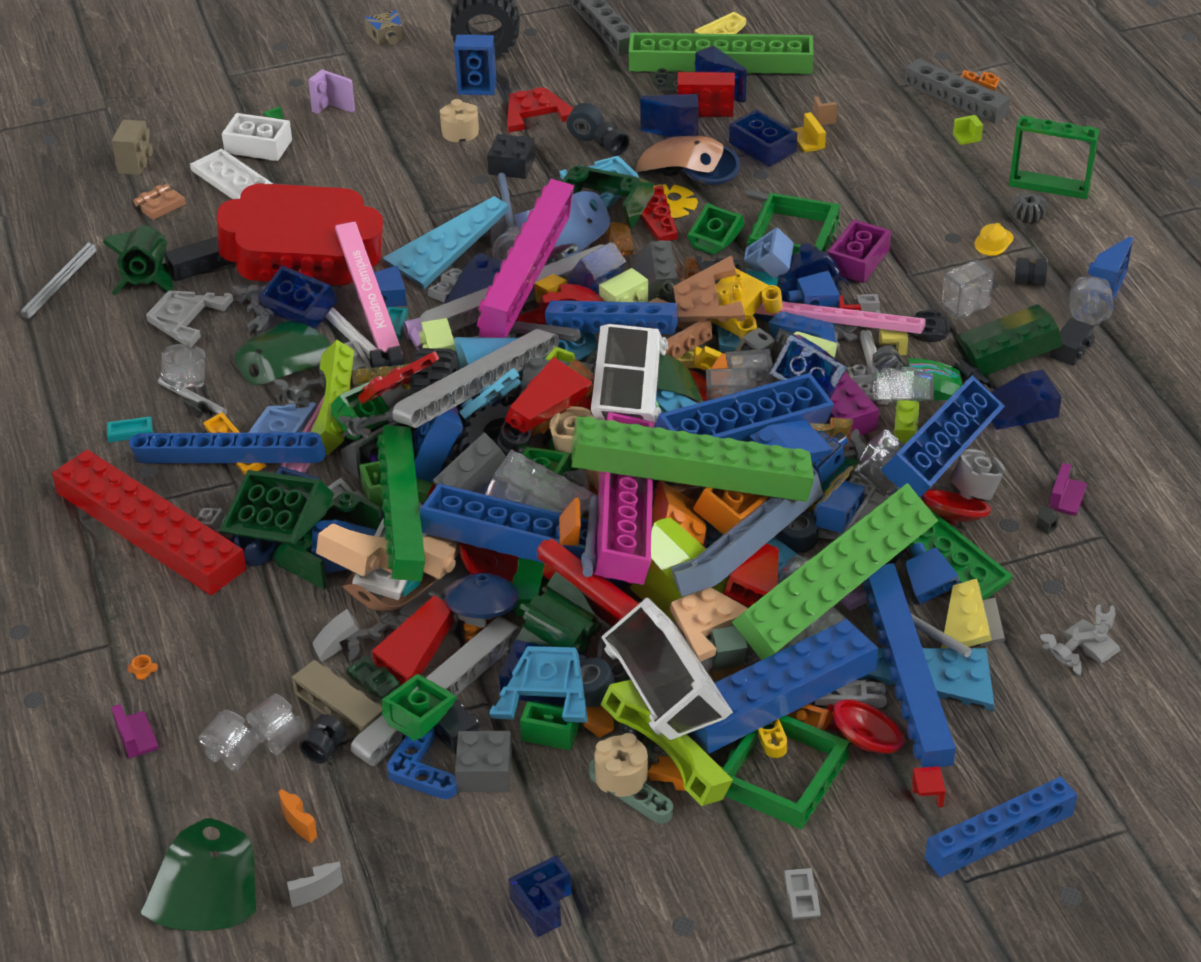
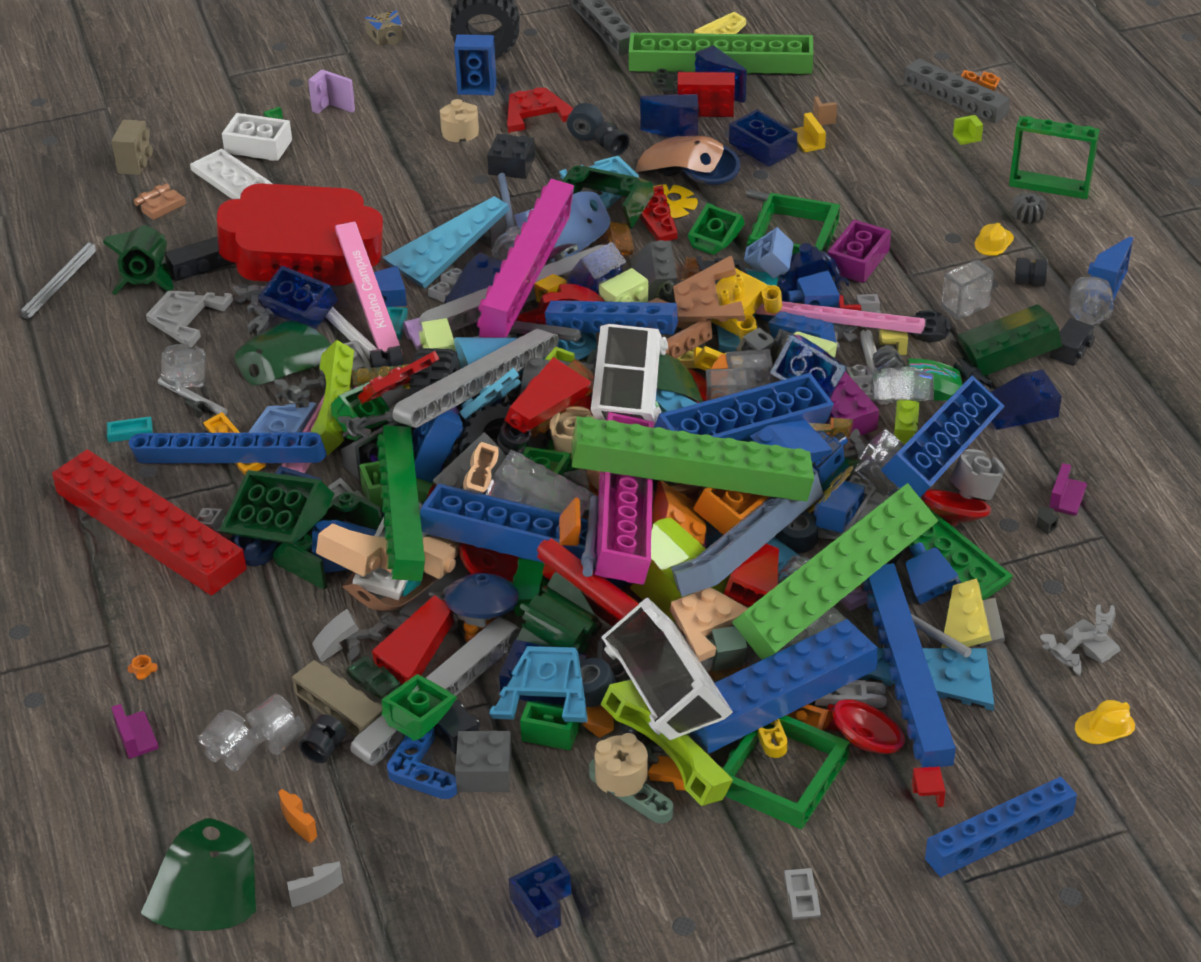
none -> light nougat brick [463,442,498,494]
none -> yellow piece [1075,700,1135,745]

